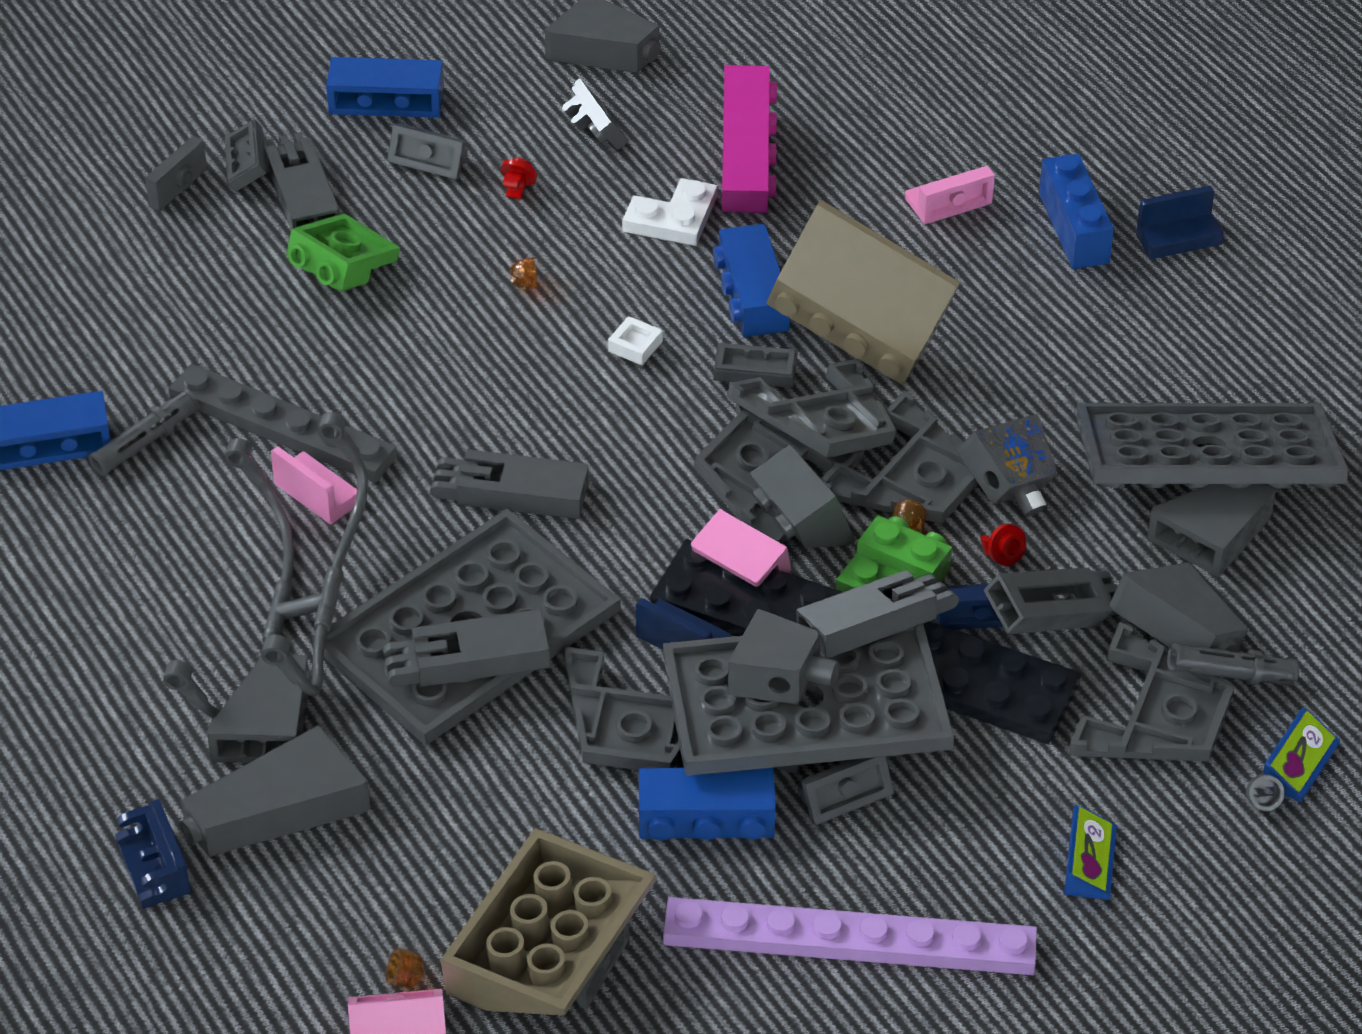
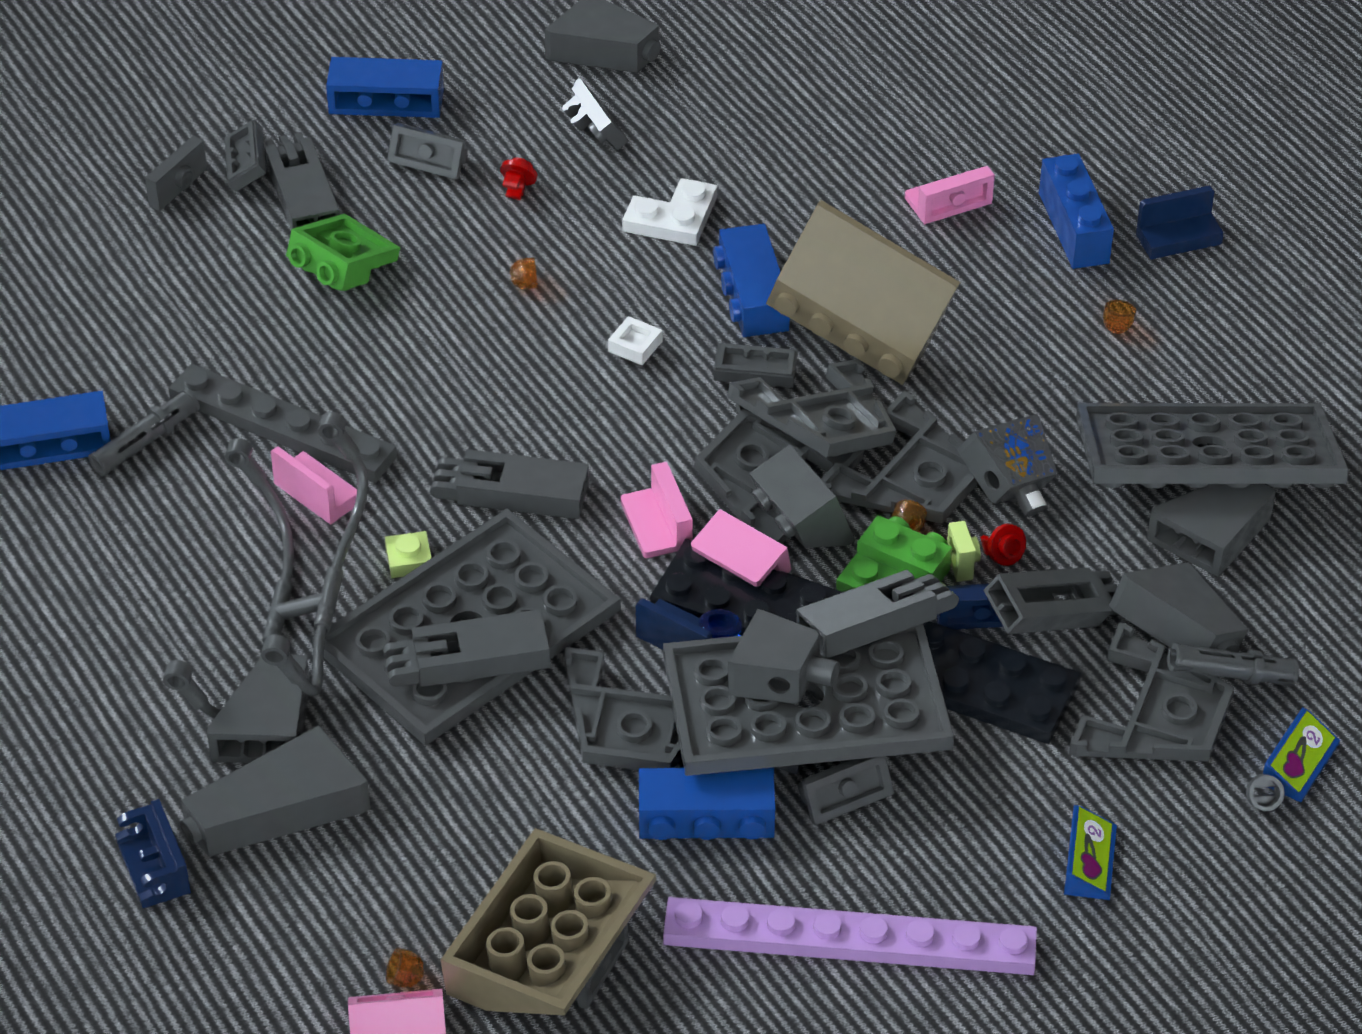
dark pink wedge [722,65,777,213] -> none
none -> yellowish green plate [385,531,432,578]
none -> bright pink panel [621,462,693,558]
none -> clear blue tile [699,609,742,638]
none -> yellowish green plate [947,521,981,582]
none -> clear orange hinge [1103,300,1136,334]

